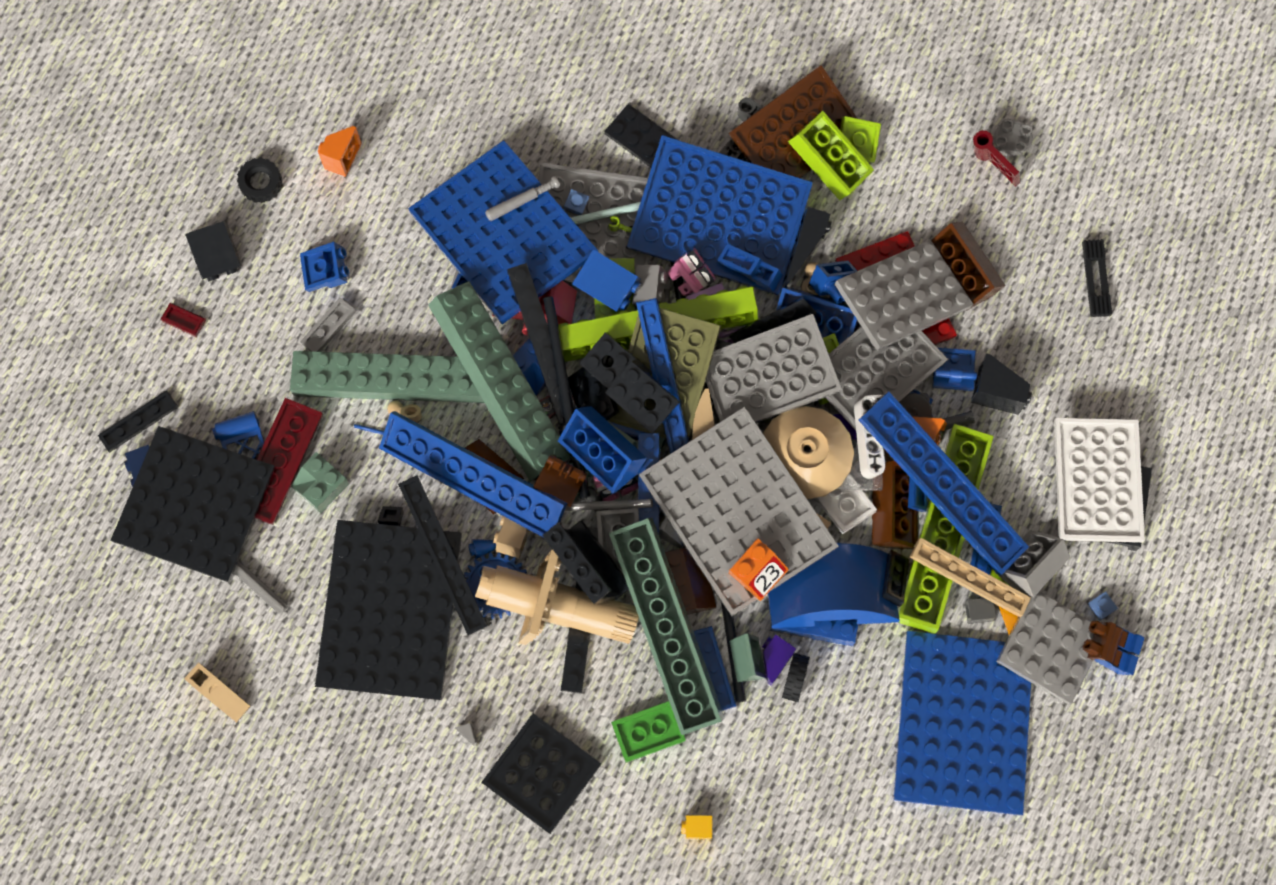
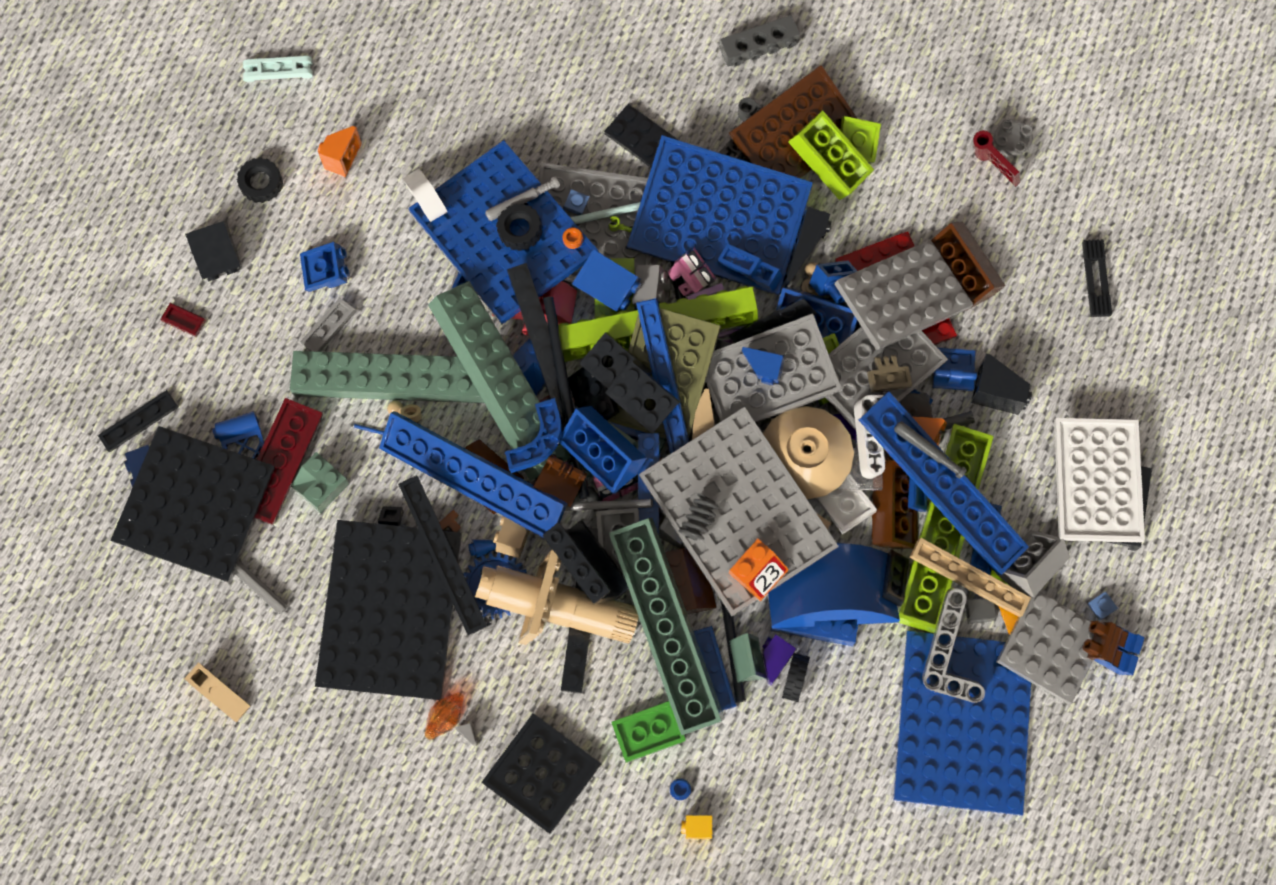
none -> light aqua plate [243,56,313,82]
none -> white beam [402,169,448,222]
none -> clear orange hat [425,692,464,740]
none -> dark orange tile [440,510,461,532]
none -> black tyre [496,204,543,251]
none -> blue plate [505,398,562,473]
none -> orange tile [562,227,583,249]
none -> blue plate [670,779,691,801]
none -> dark grey piece [678,493,720,541]
none -> dark grey brick [719,15,800,67]
none -> blue slope [742,347,785,385]
none -> dark tan hinge [867,355,913,393]
none -> dark grey piece [894,421,967,479]
none -> light grey beam [922,587,985,703]

